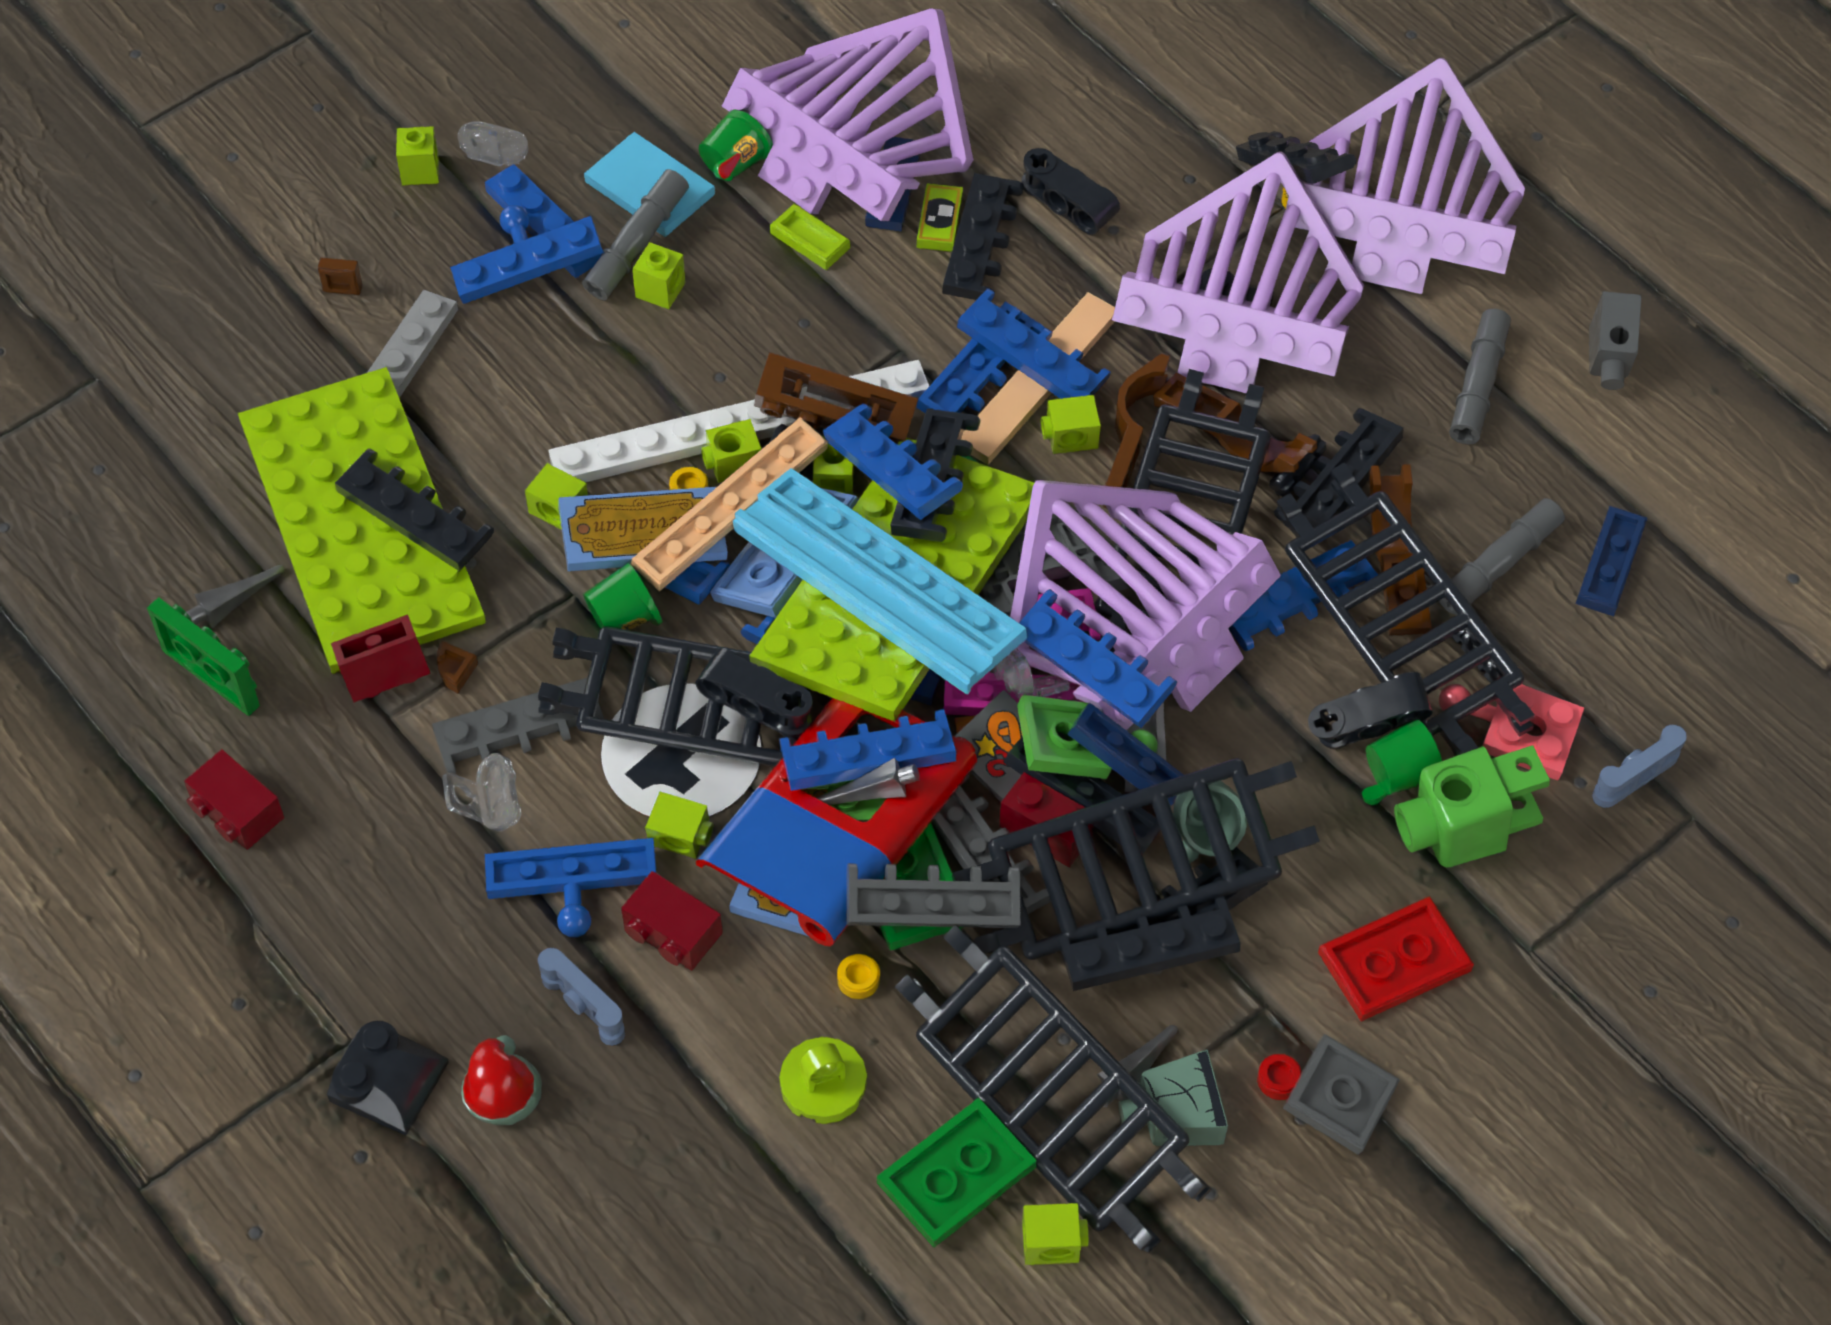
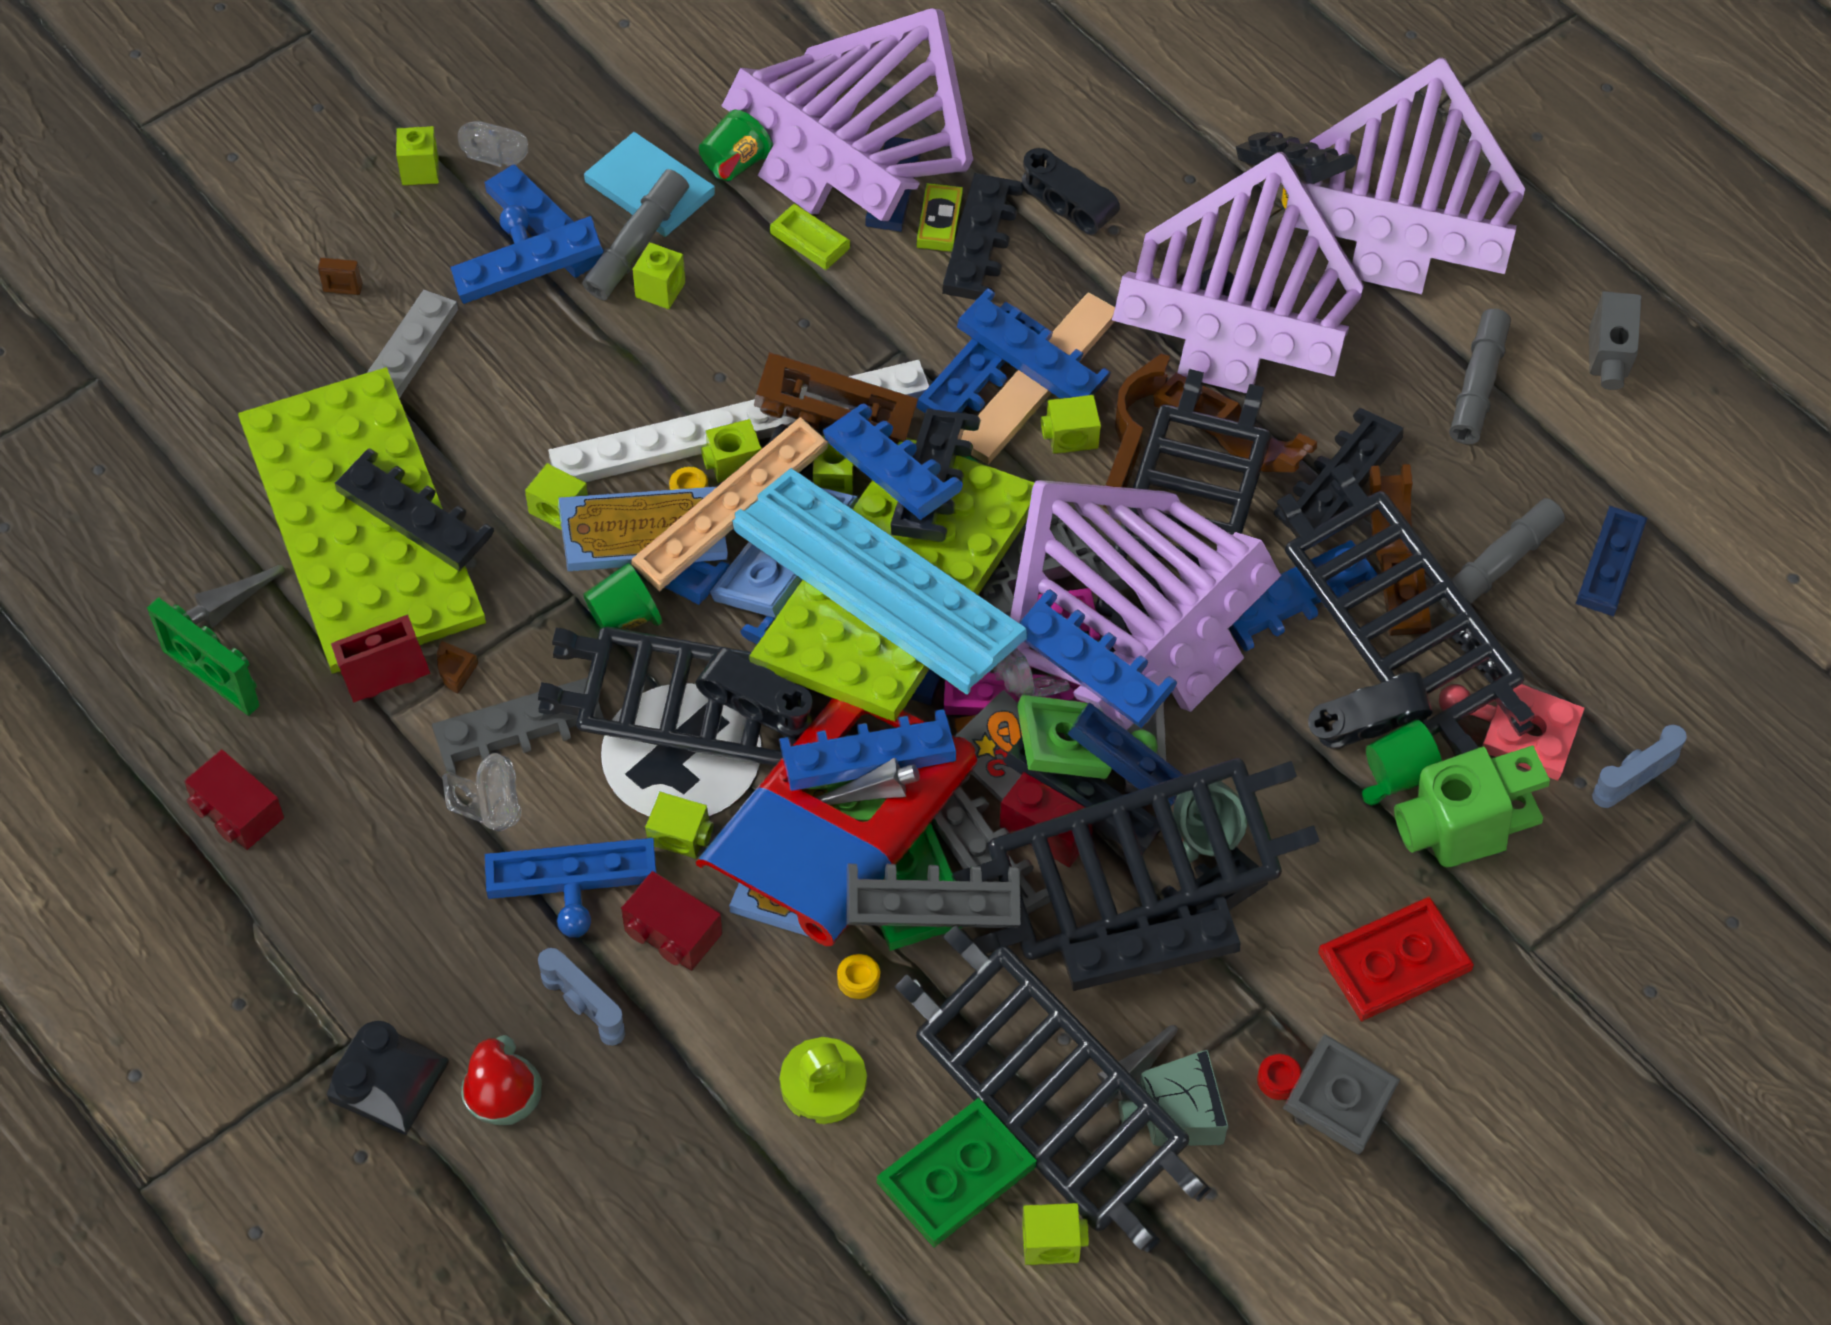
black axle [1269,434,1327,497] -> none

